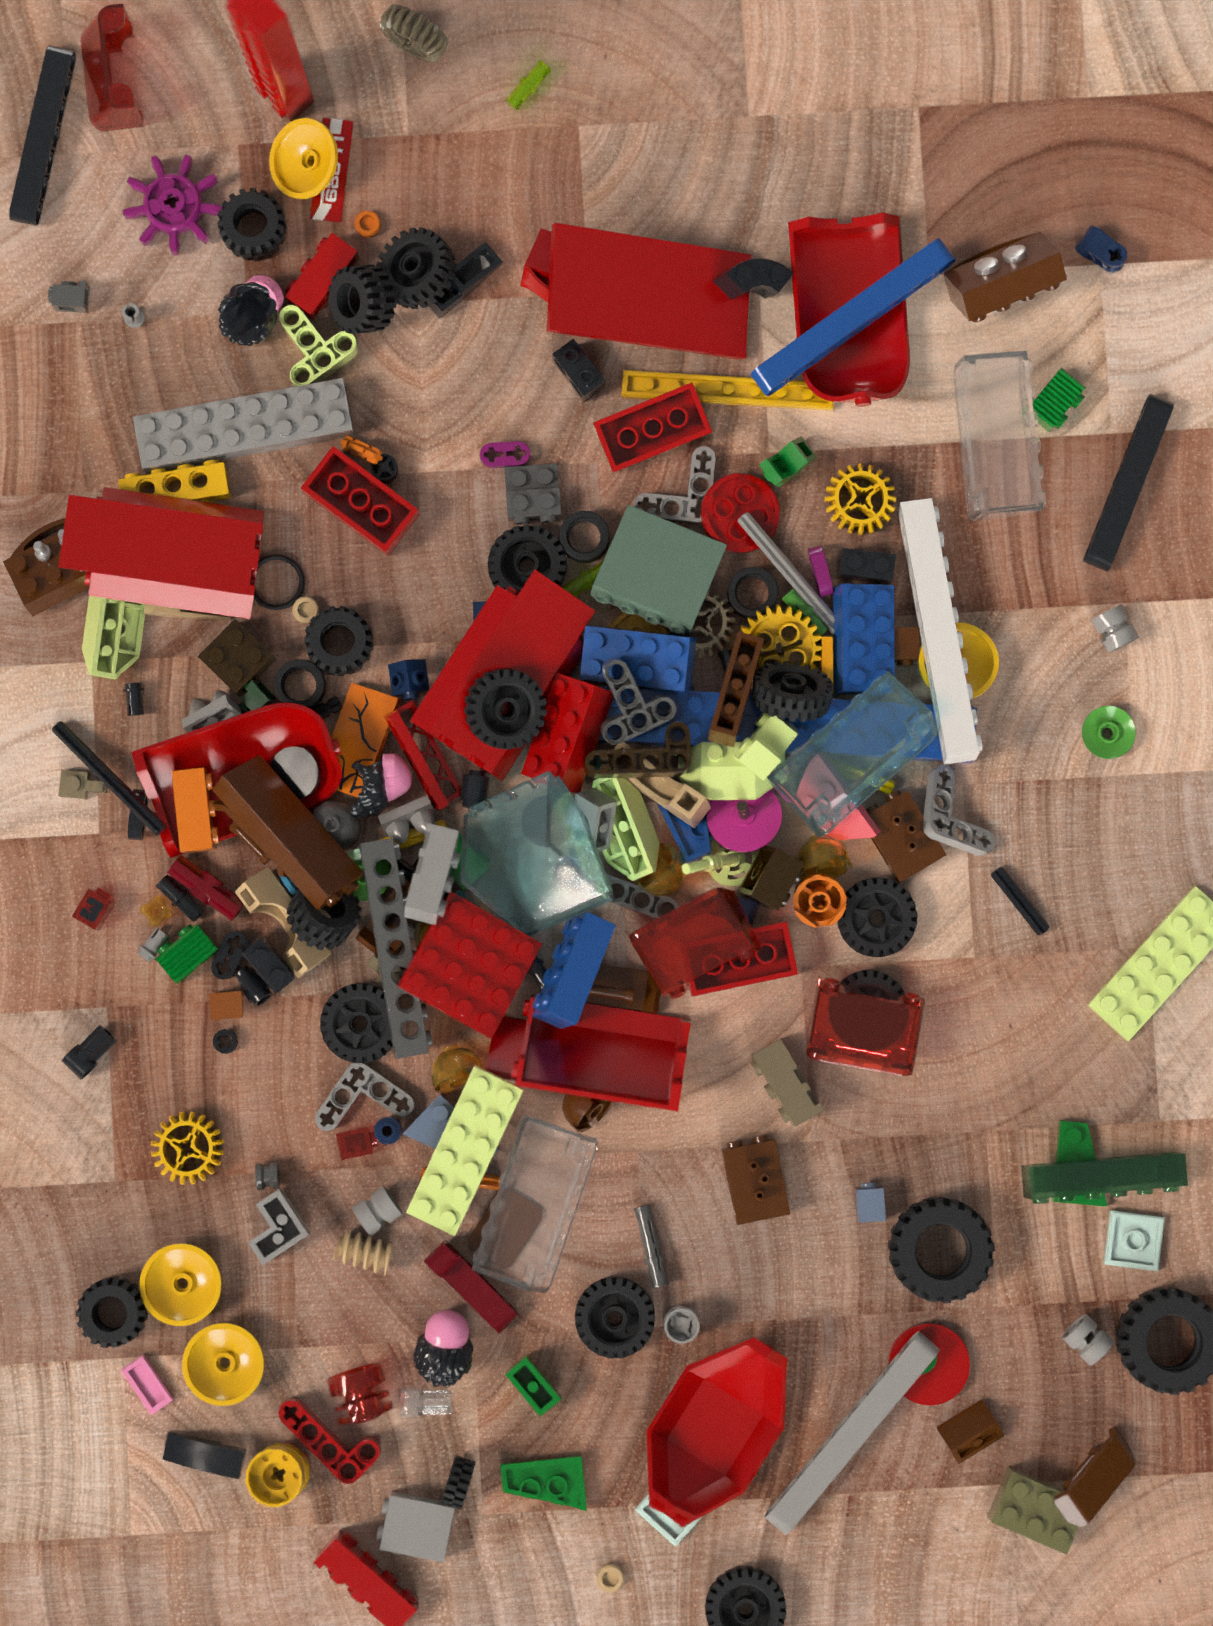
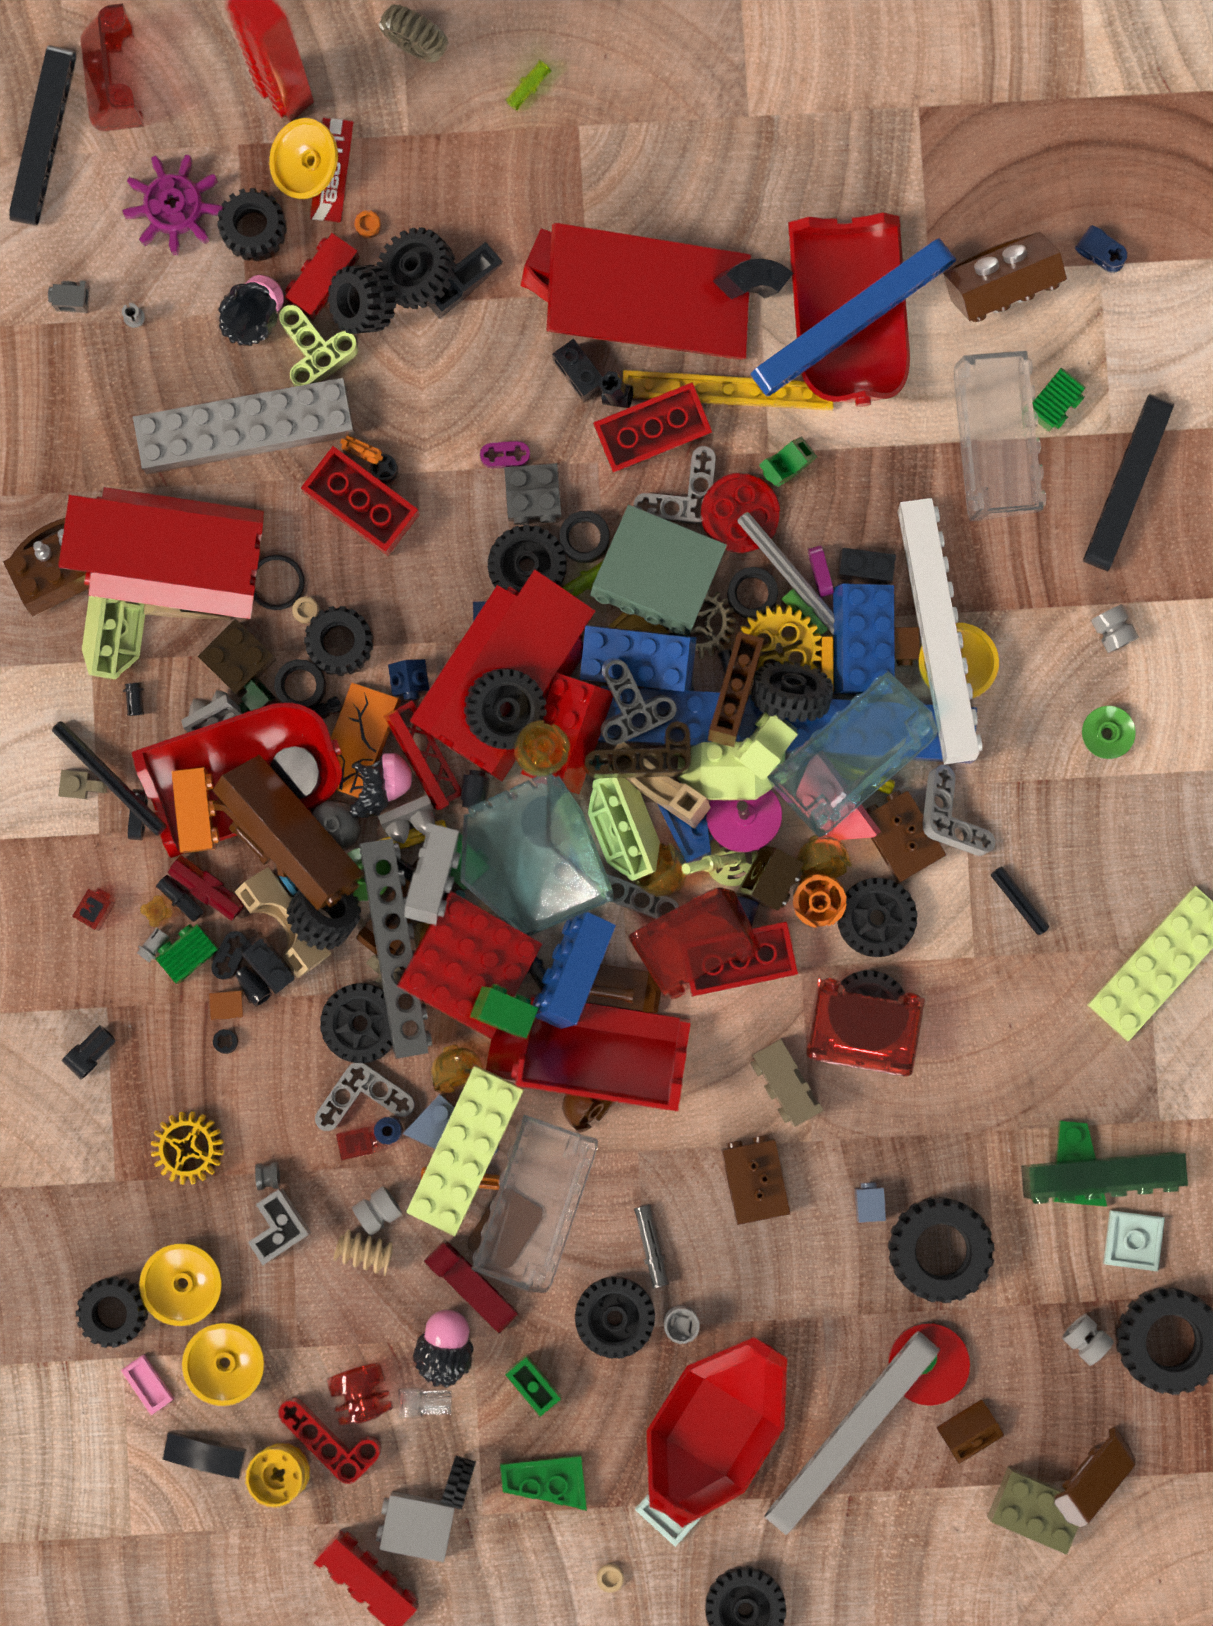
yellow brick [118,460,232,502] -> none
light grey brick [568,788,617,855] -> none
yellow gear [824,463,897,536] -> none
none -> green brick [470,984,538,1039]
none -> clear yellow cylinder [514,721,570,777]
none -> black piece [598,371,634,408]

